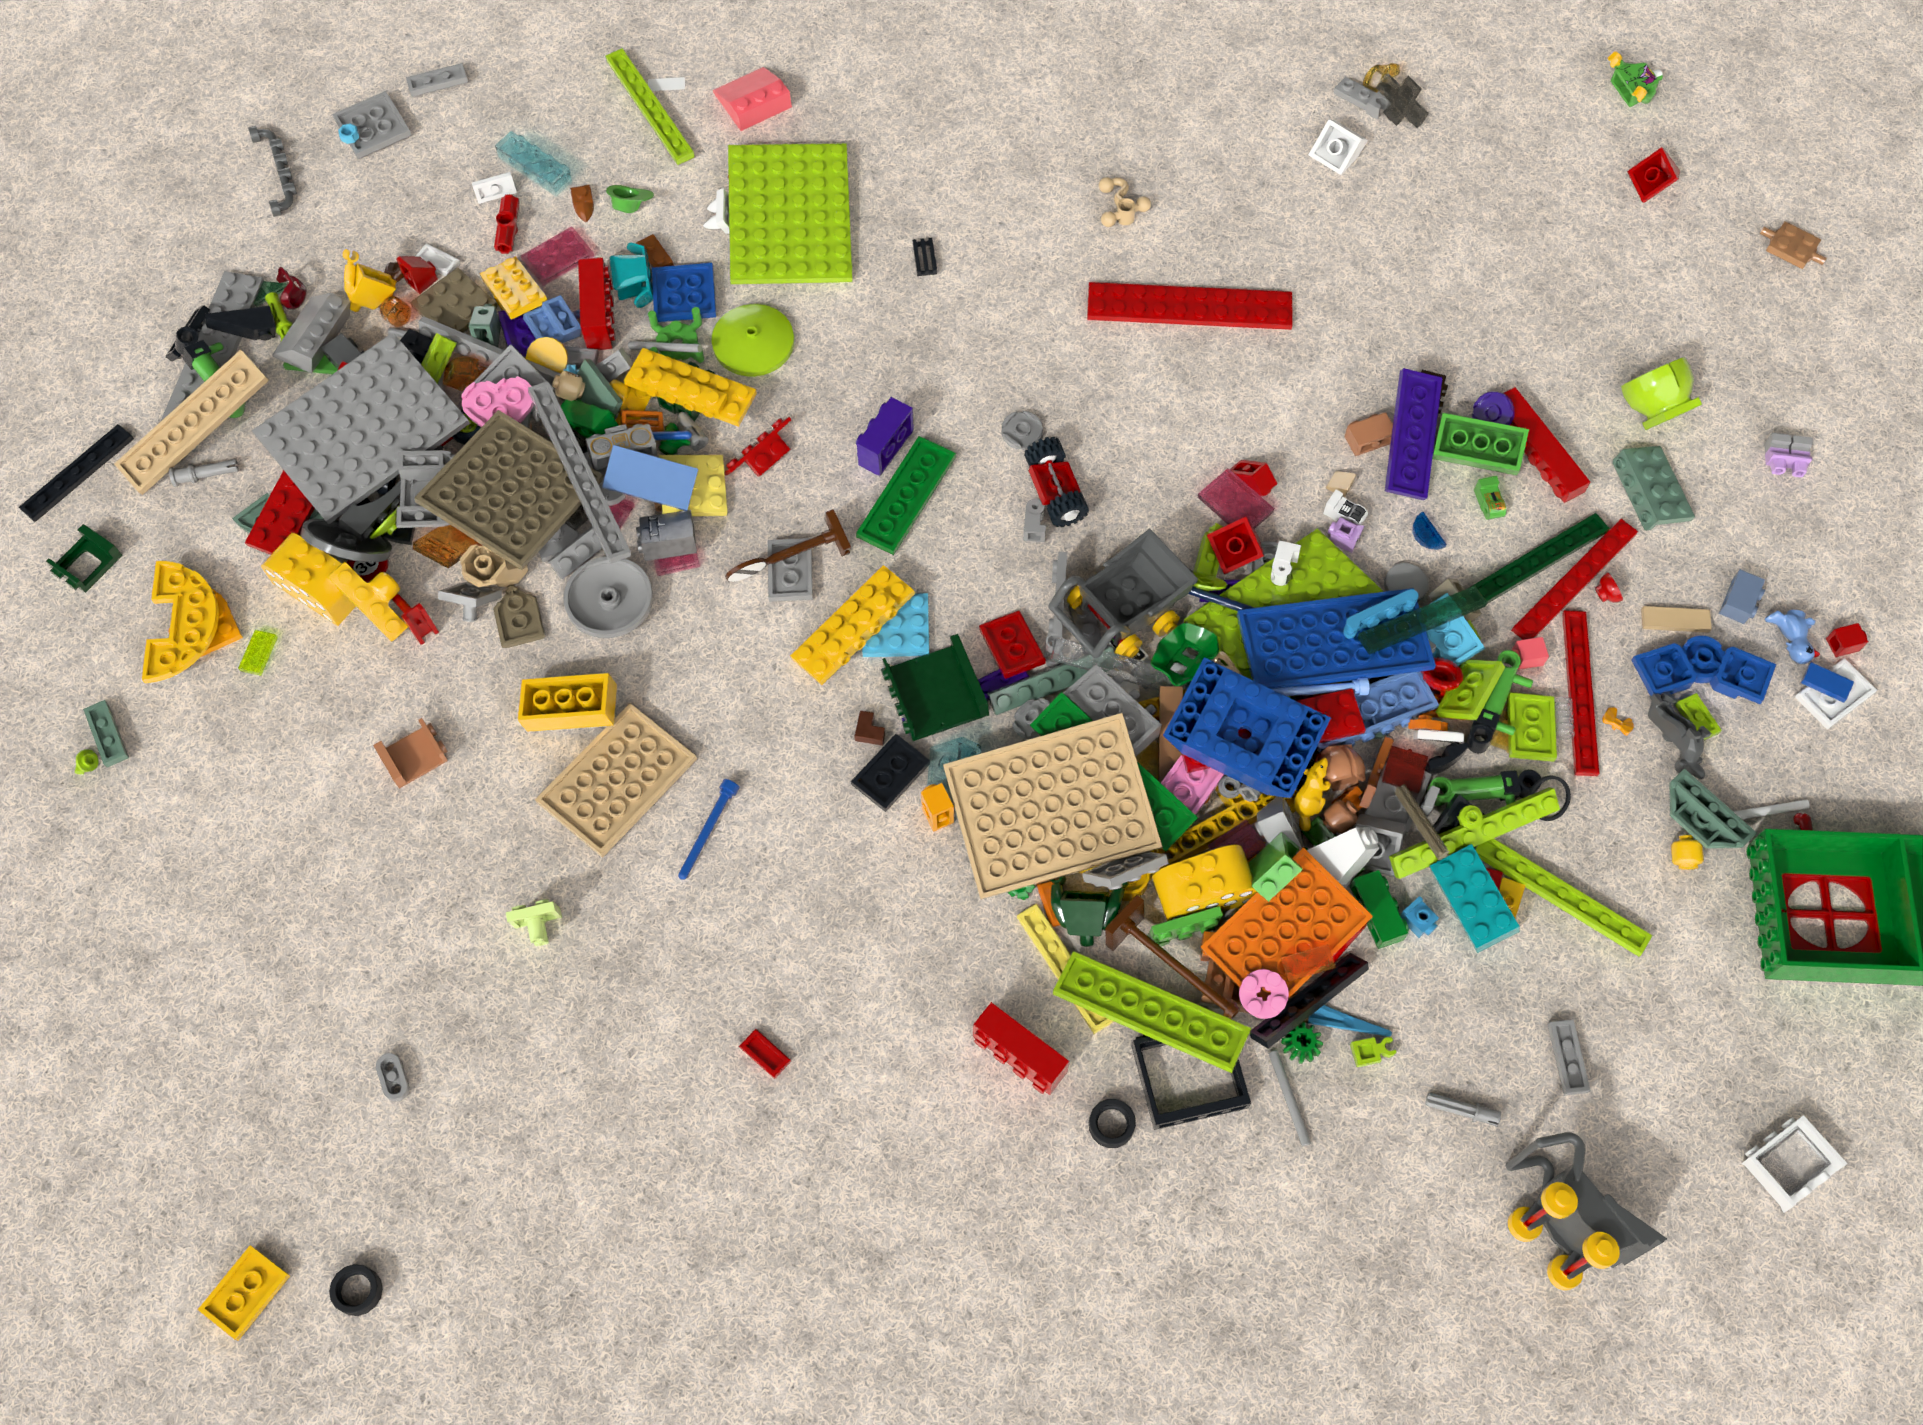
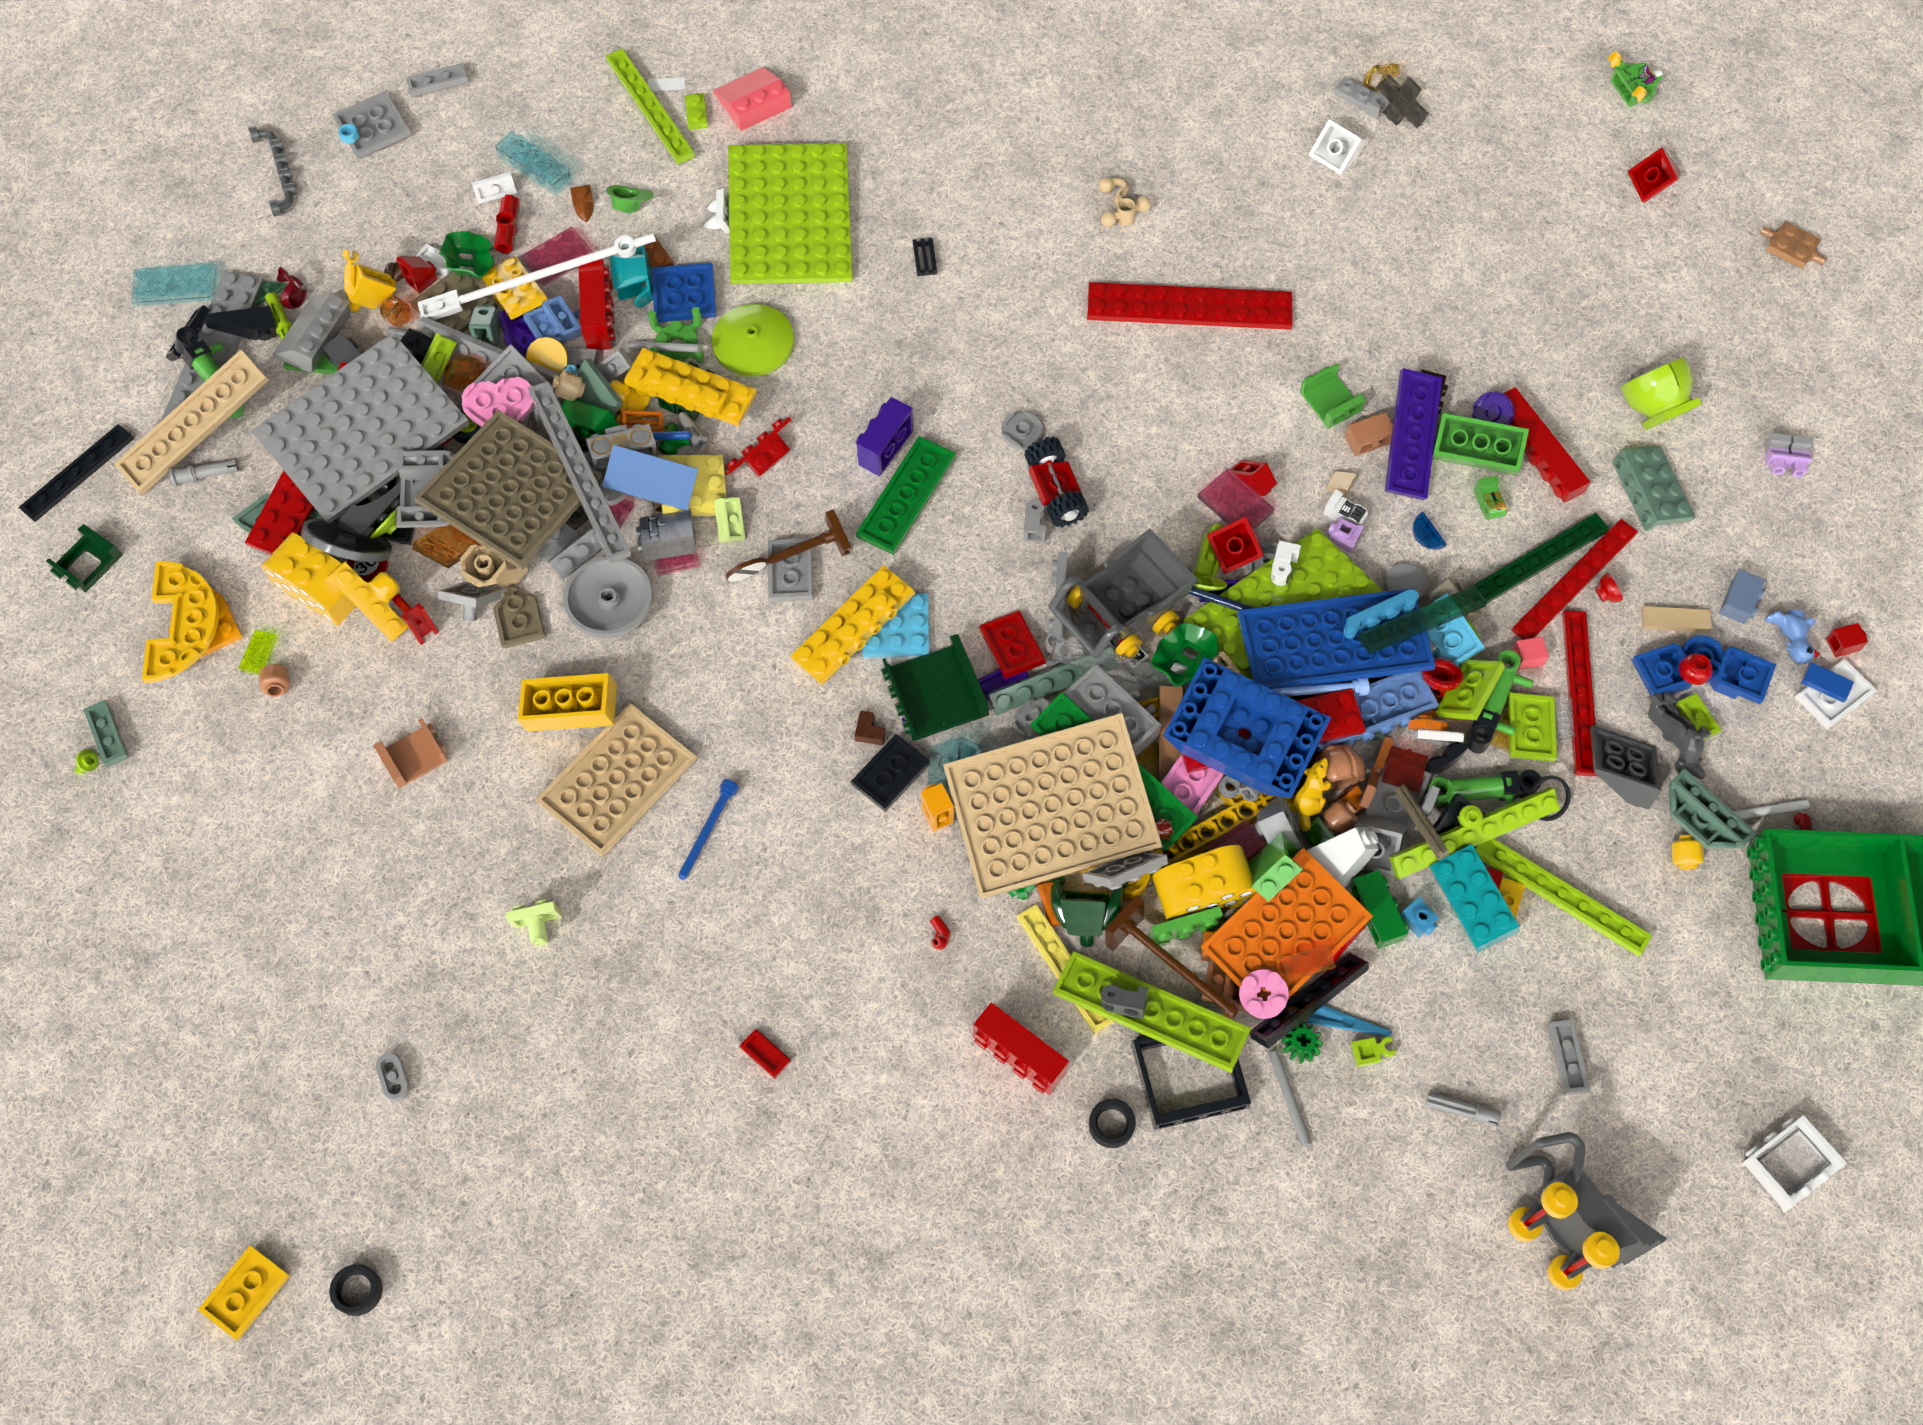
light orange piece [1602,707,1634,736] -> none
none -> clear light blue plate [131,263,218,307]
none -> nougat head [259,664,290,697]
none -> white bar [418,233,656,321]
none -> green piece [439,231,494,278]
none -> lime plate [685,93,708,130]
none -> yellowish green slope [714,497,746,543]
none -> red arm [930,915,951,950]
none -> dark grey leg [1101,985,1148,1019]
none -> clear red plate [1155,817,1173,840]
none -> bright green panel [1300,363,1366,429]
none -> dark grey slope [1590,725,1662,810]
none -> red piece [1679,654,1713,685]

